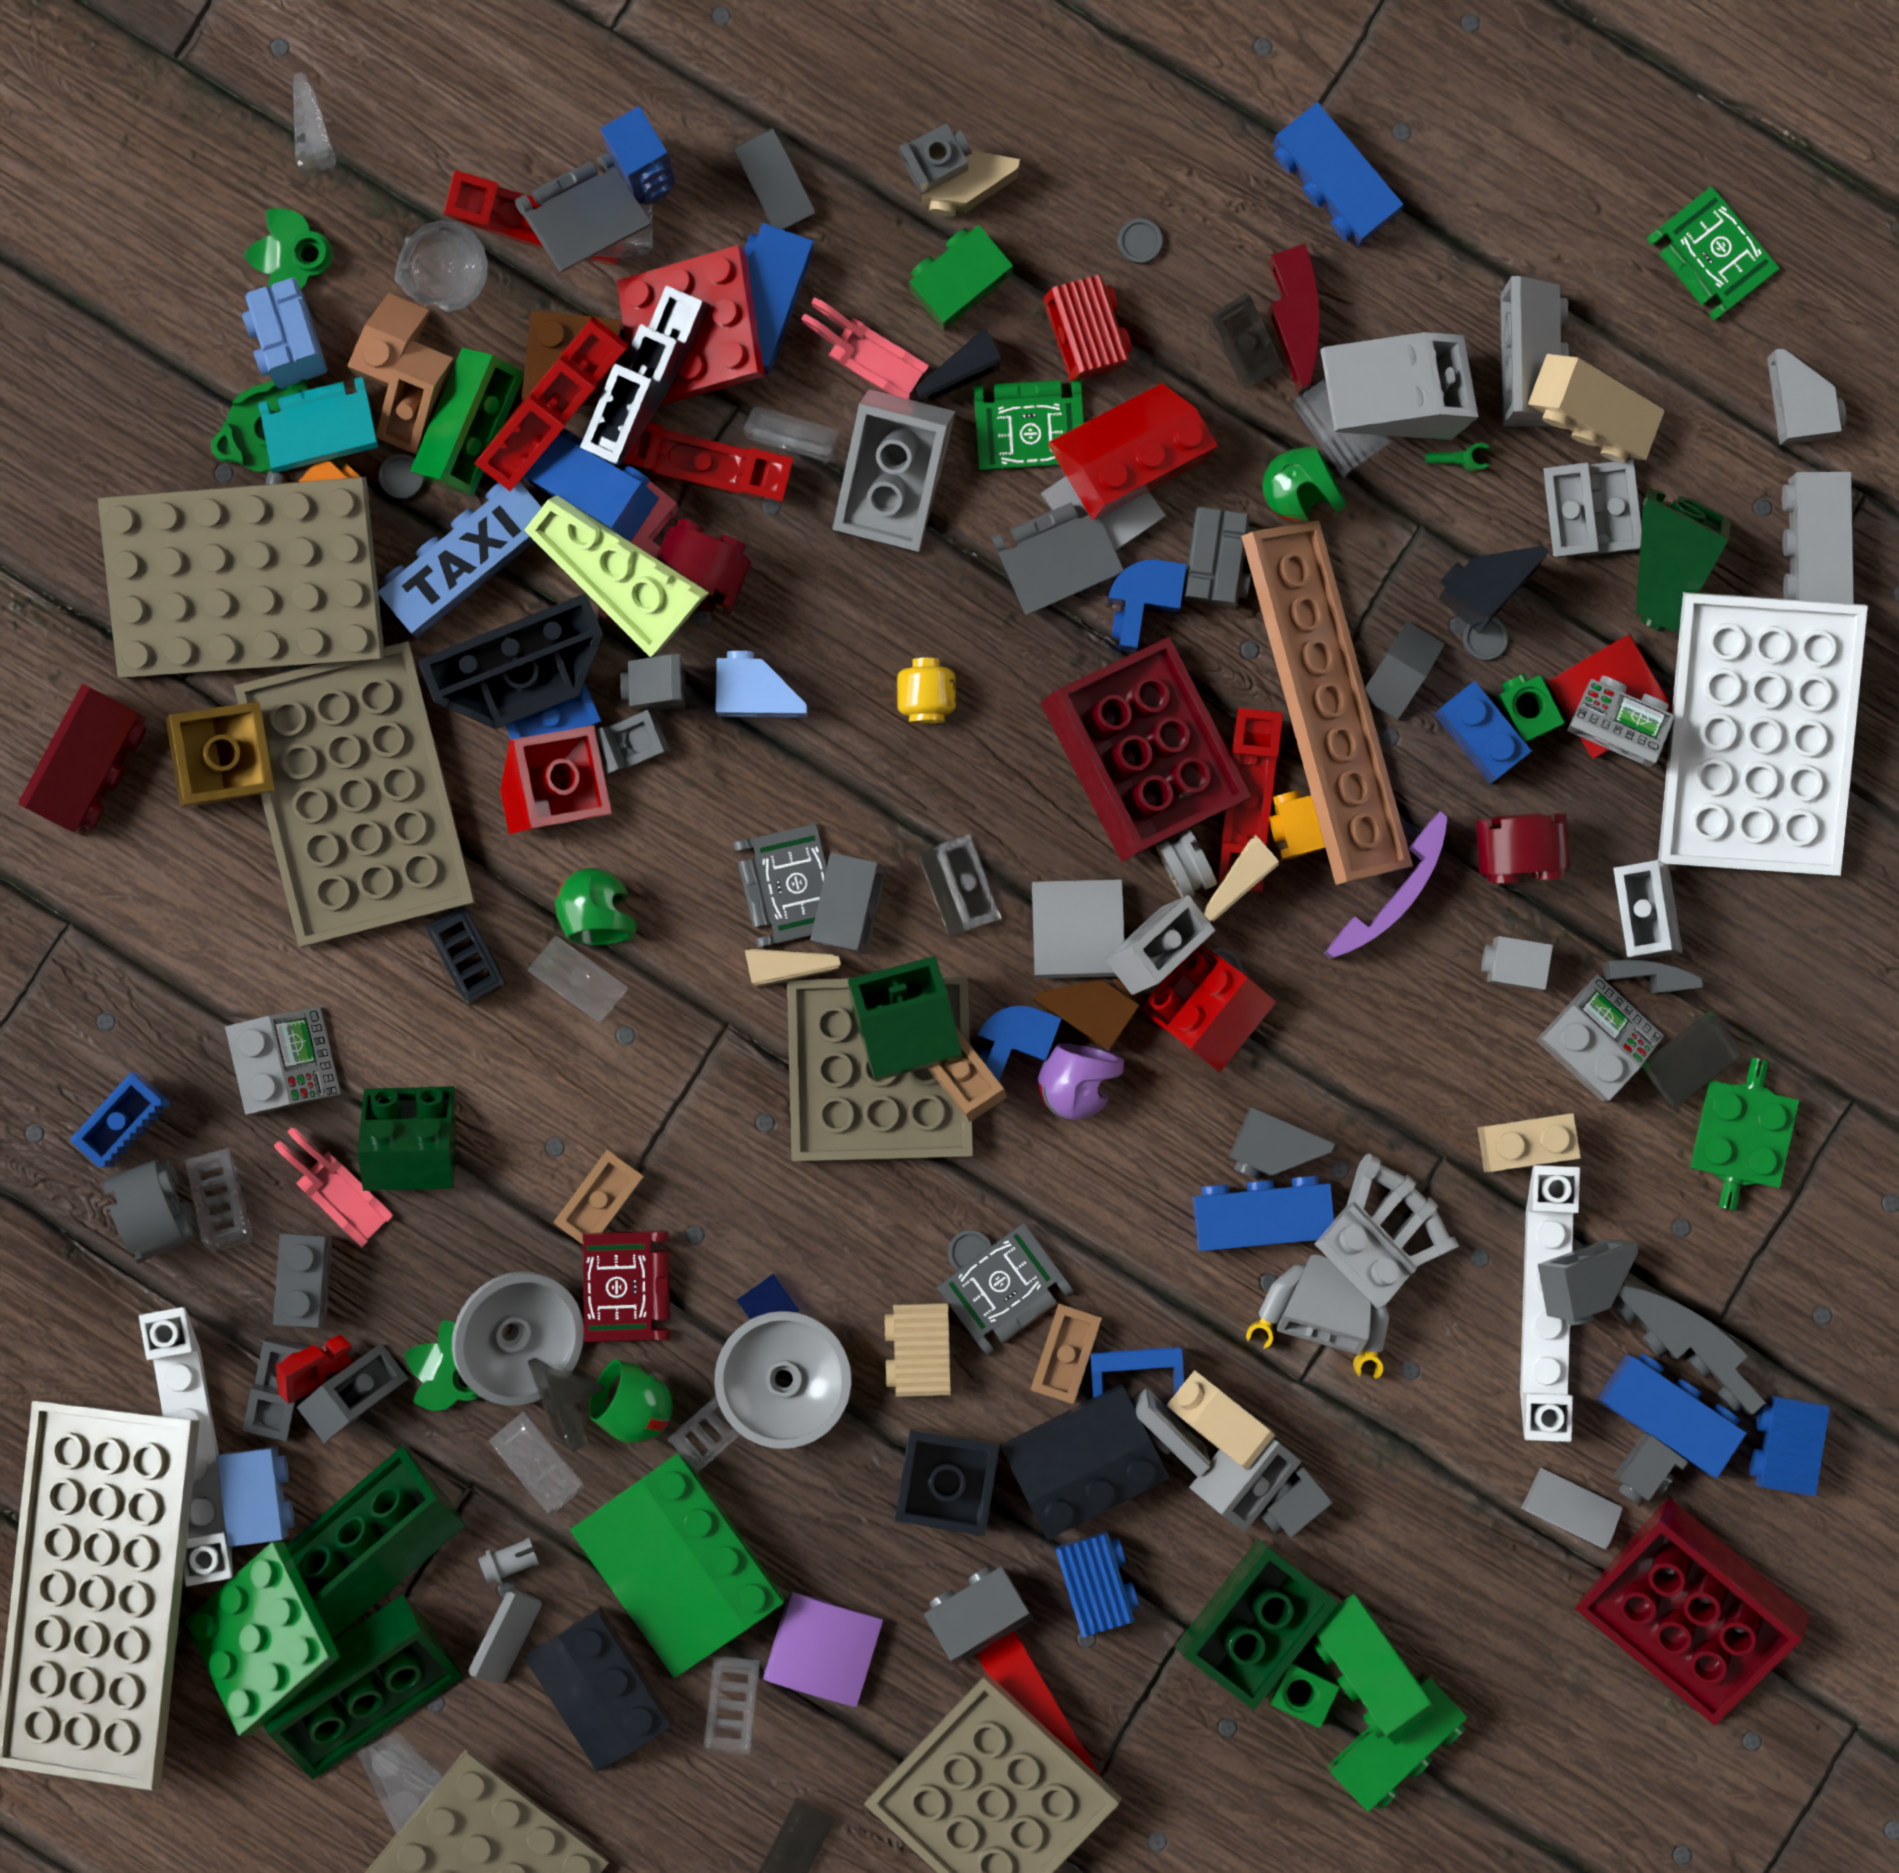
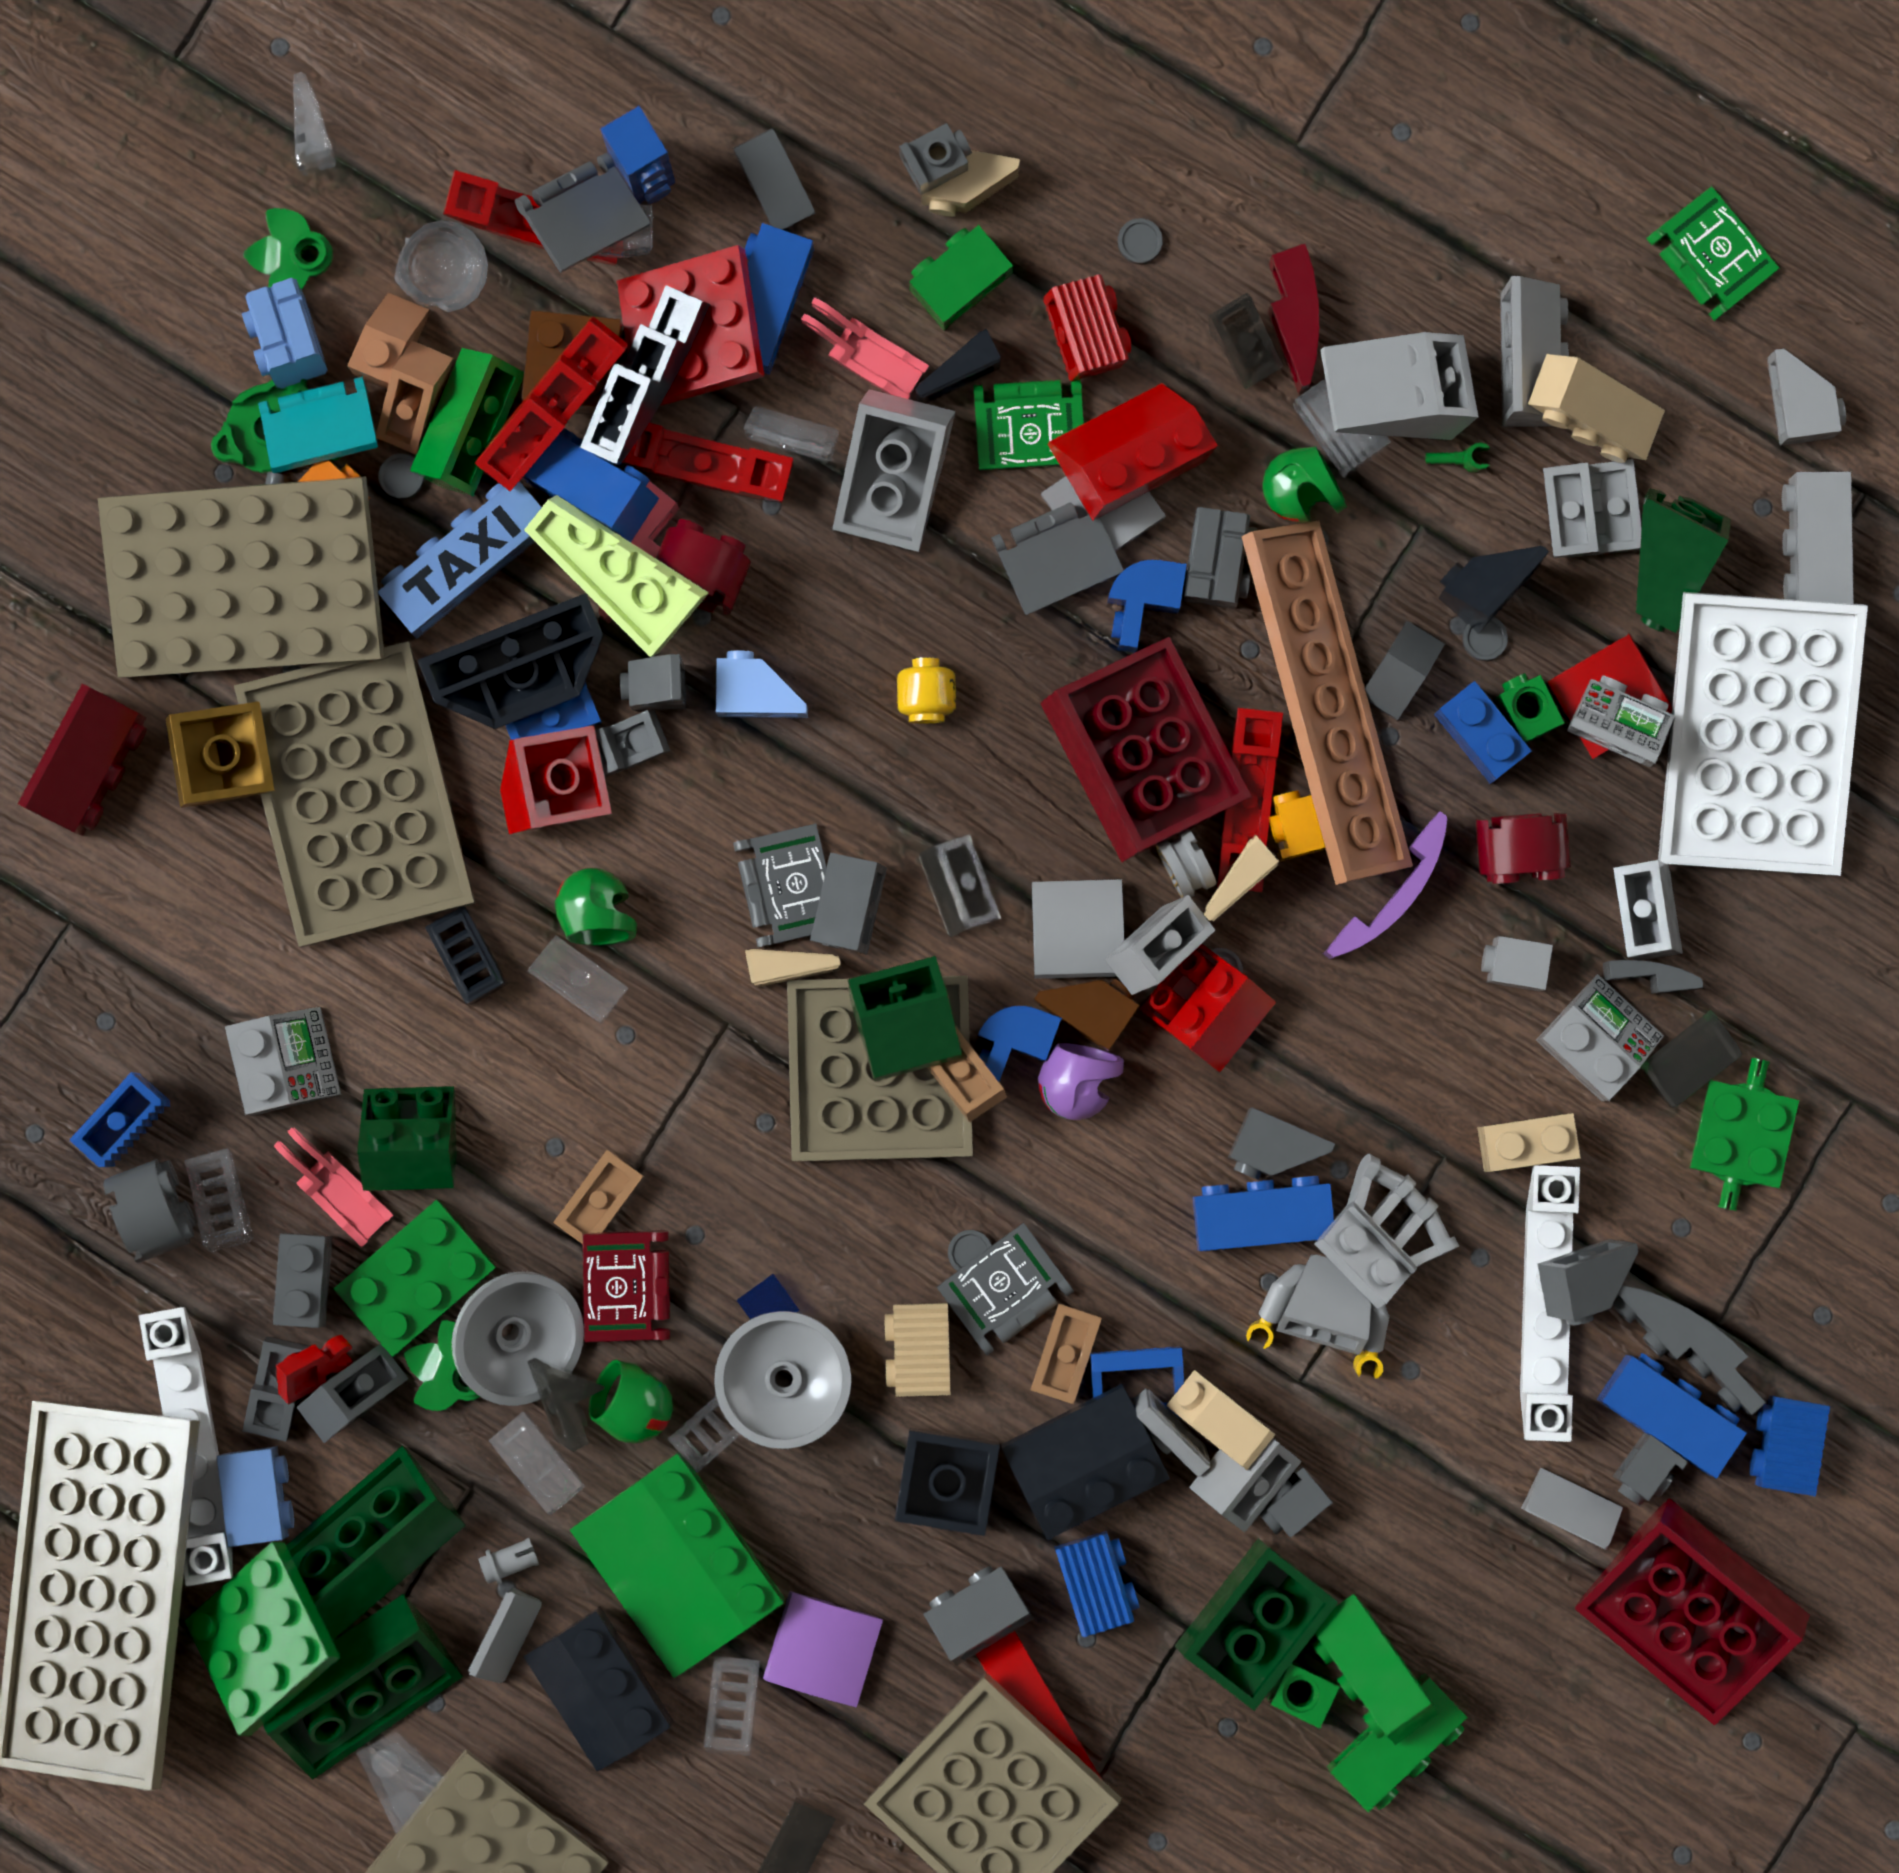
blue brick [1273,102,1404,247] -> none
none -> green plate [333,1199,497,1357]

